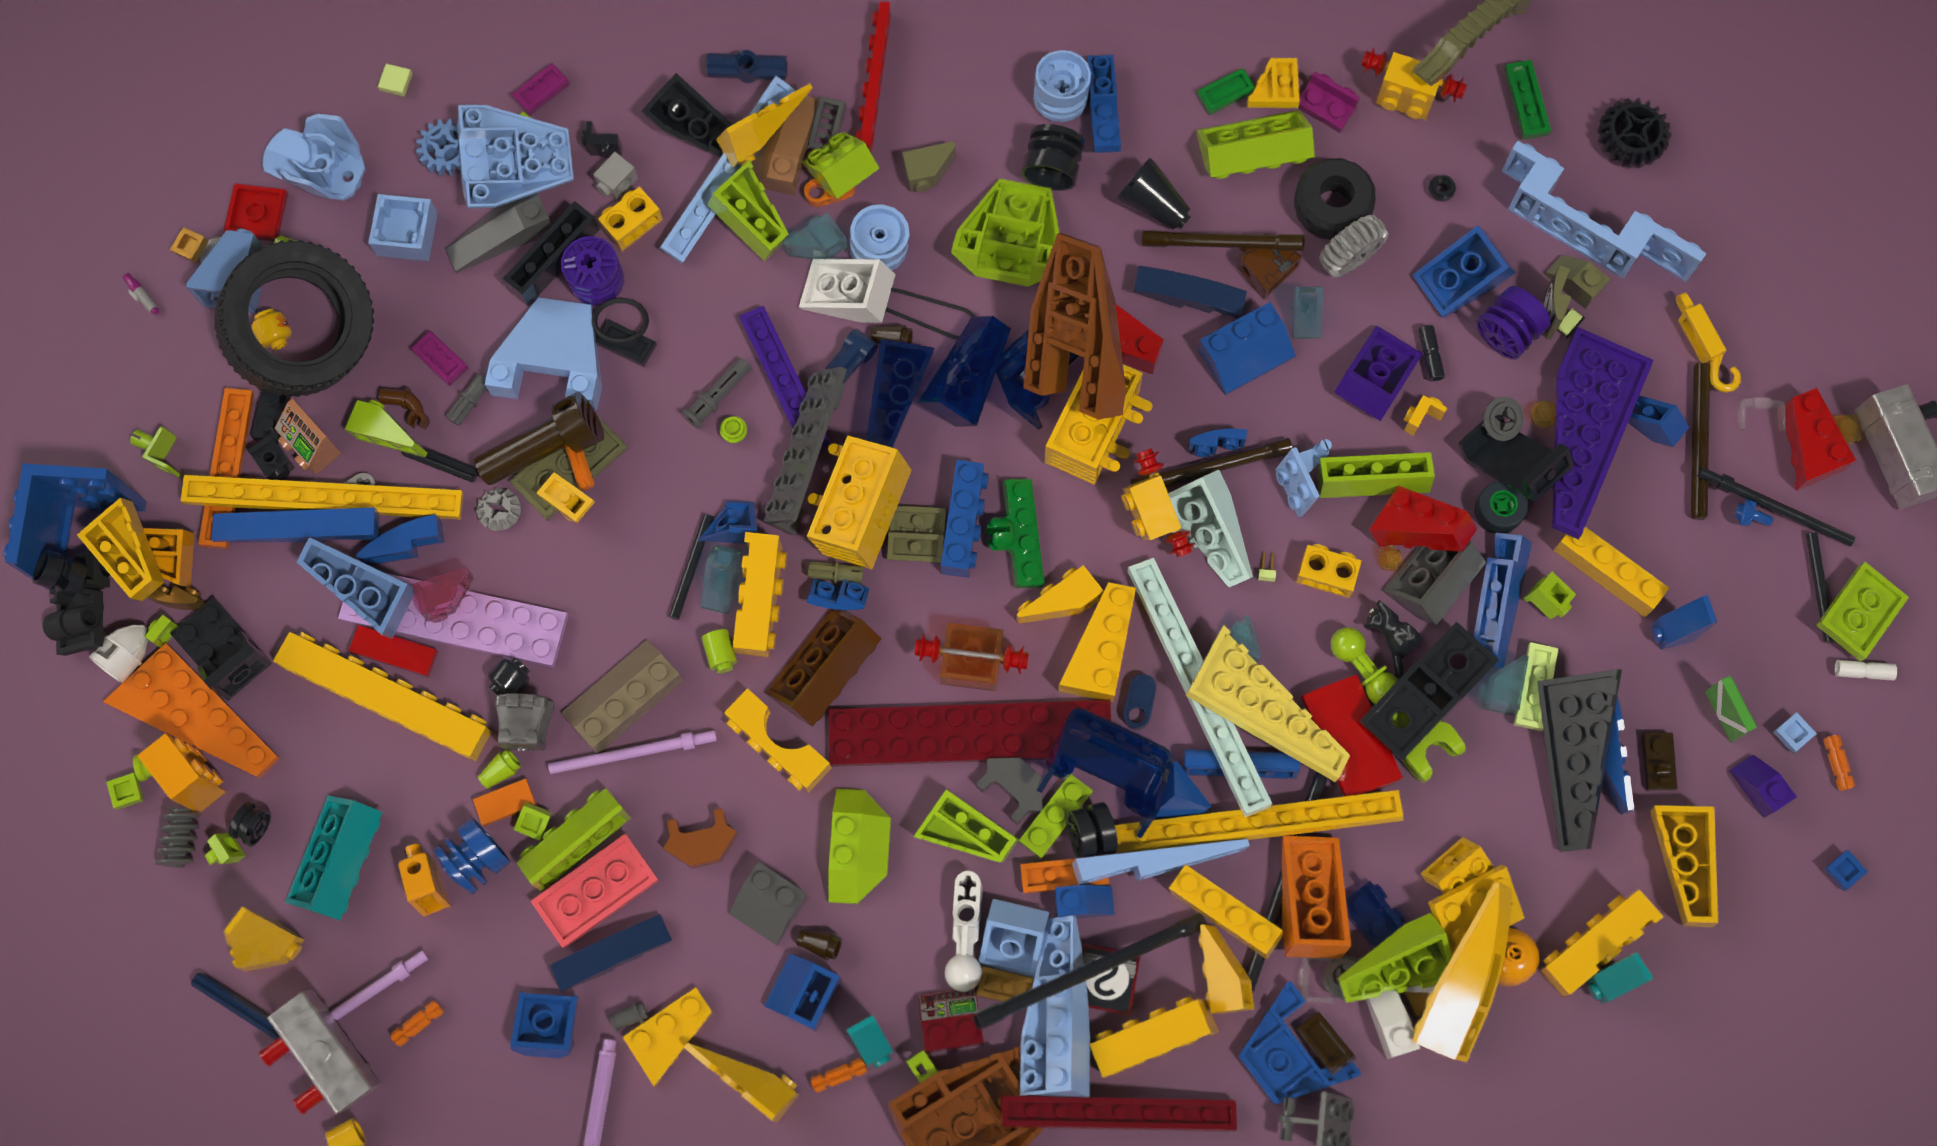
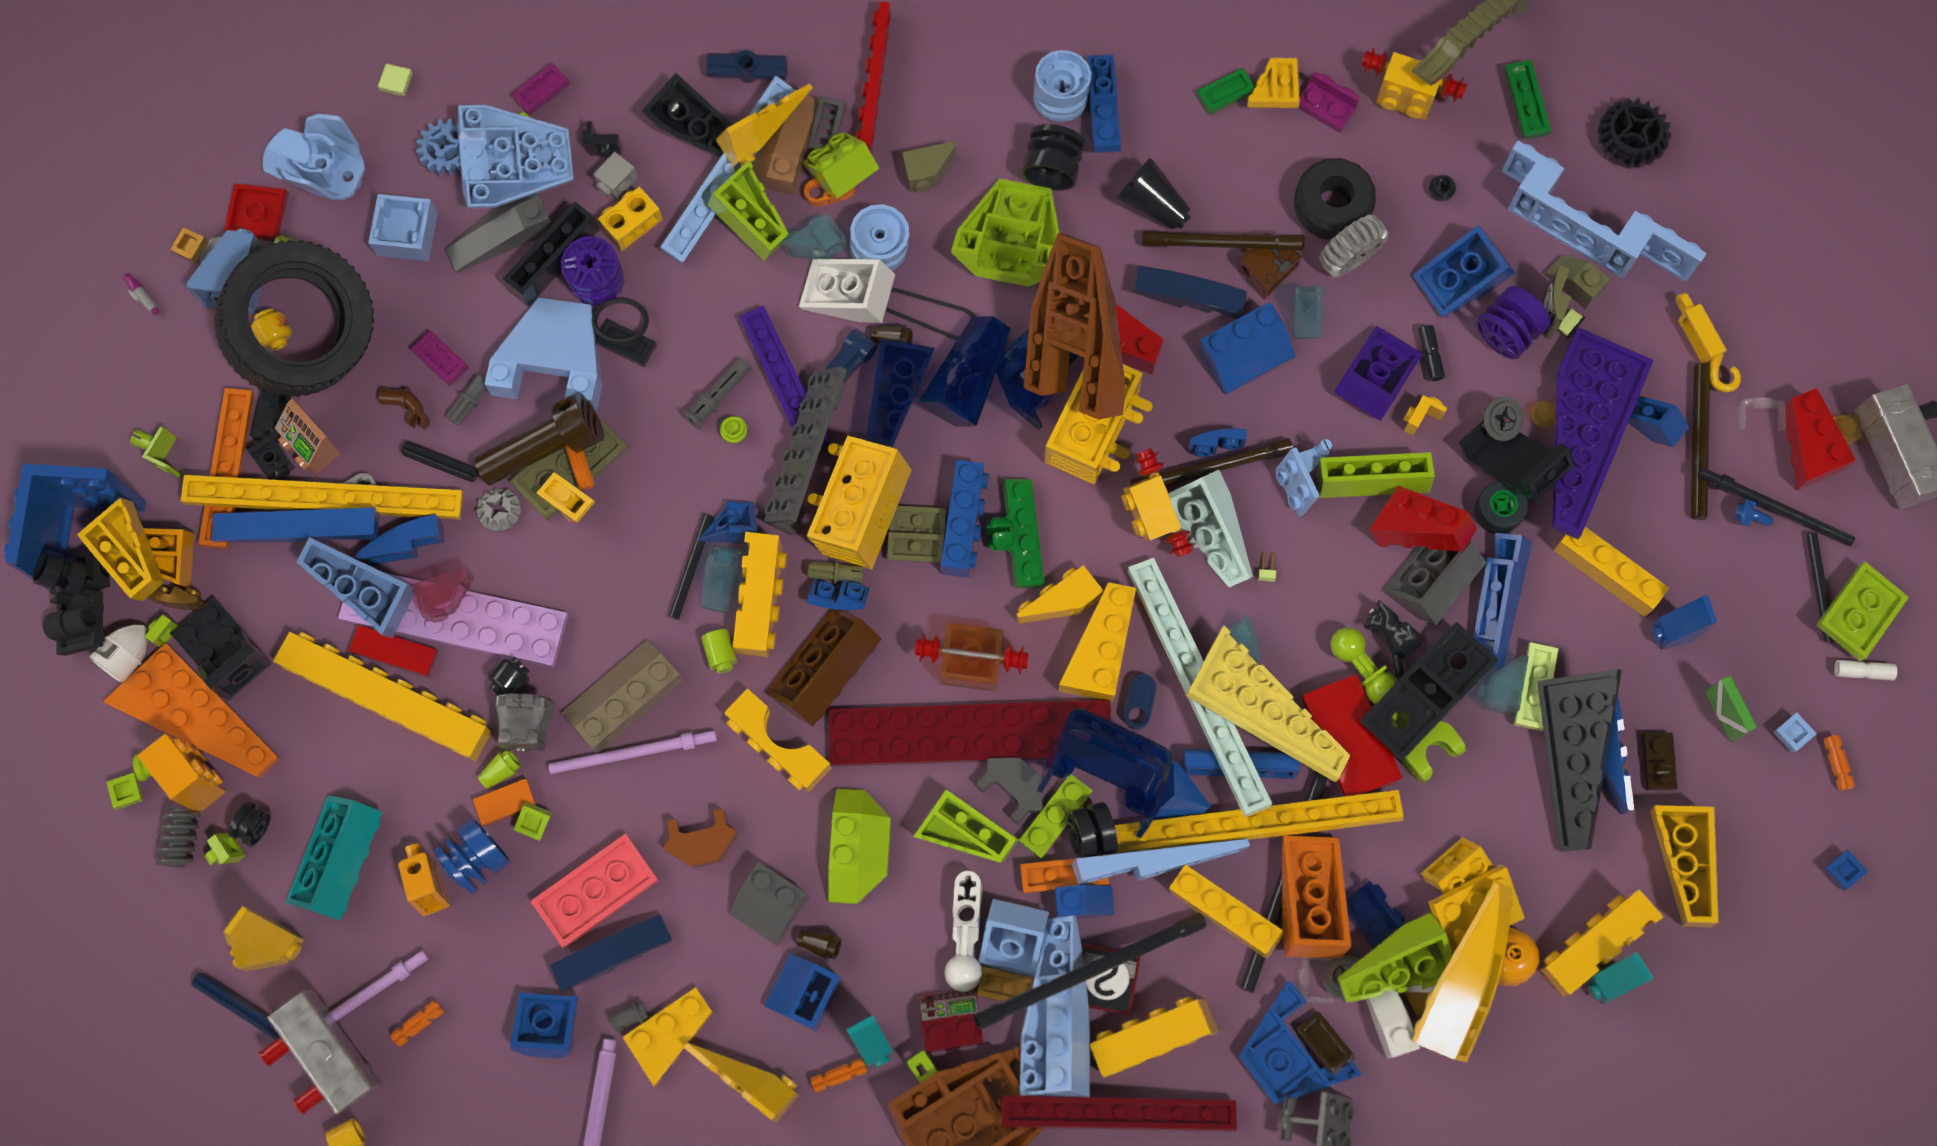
lime slope [344,400,427,457] -> none
lime slope [516,788,631,892] -> none
lime slope [1196,110,1315,179] -> none
yellow slope [1199,925,1255,1014] -> none
yellow brick [1296,544,1362,598] -> none
clear yellow plate [1379,544,1402,571] -> none
lime brick [1523,571,1576,620] -> none
dark purple slope [1729,755,1797,818] -> none

